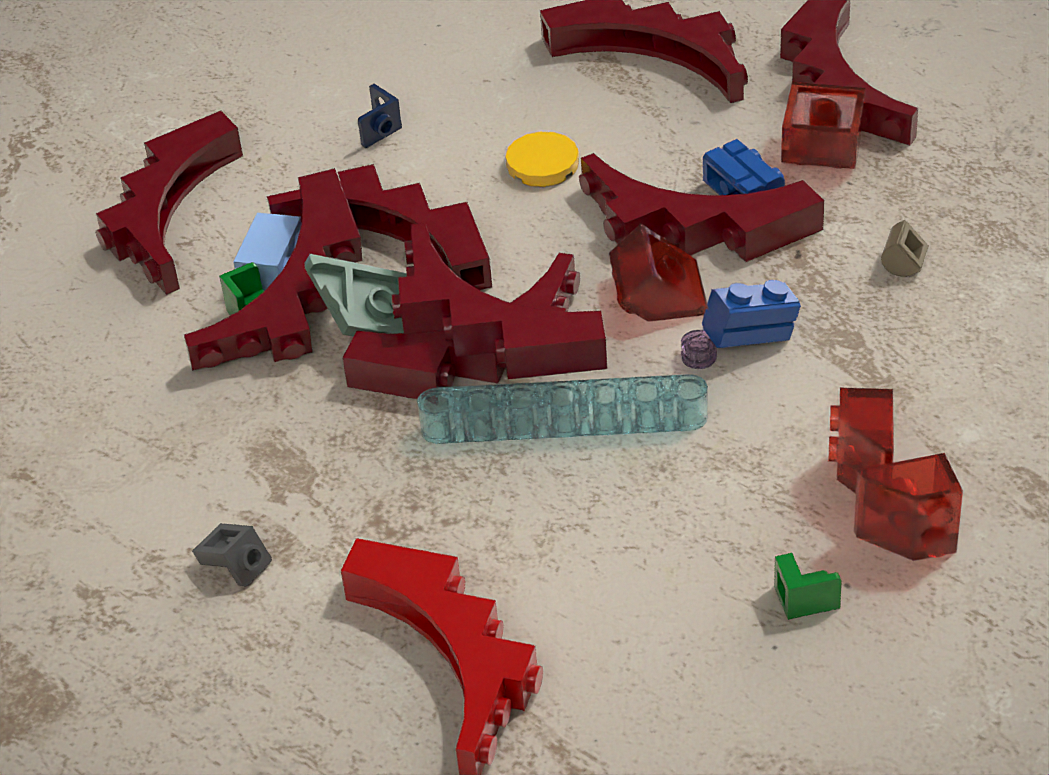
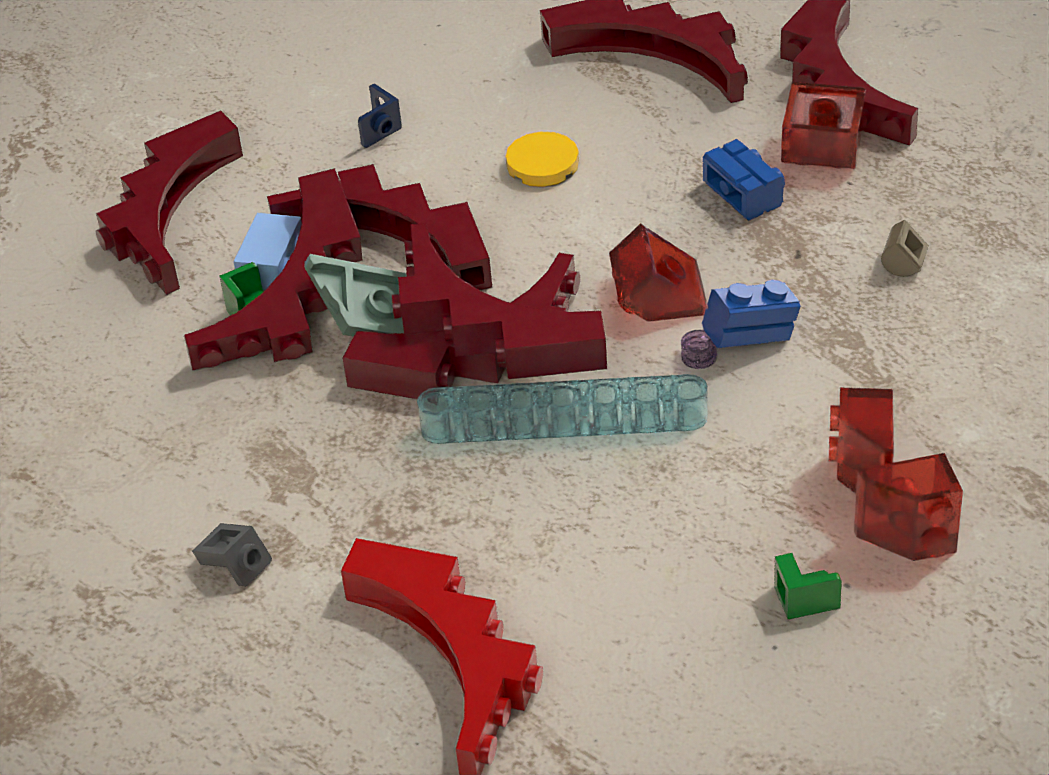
dark red arch [579,153,825,262] -> none

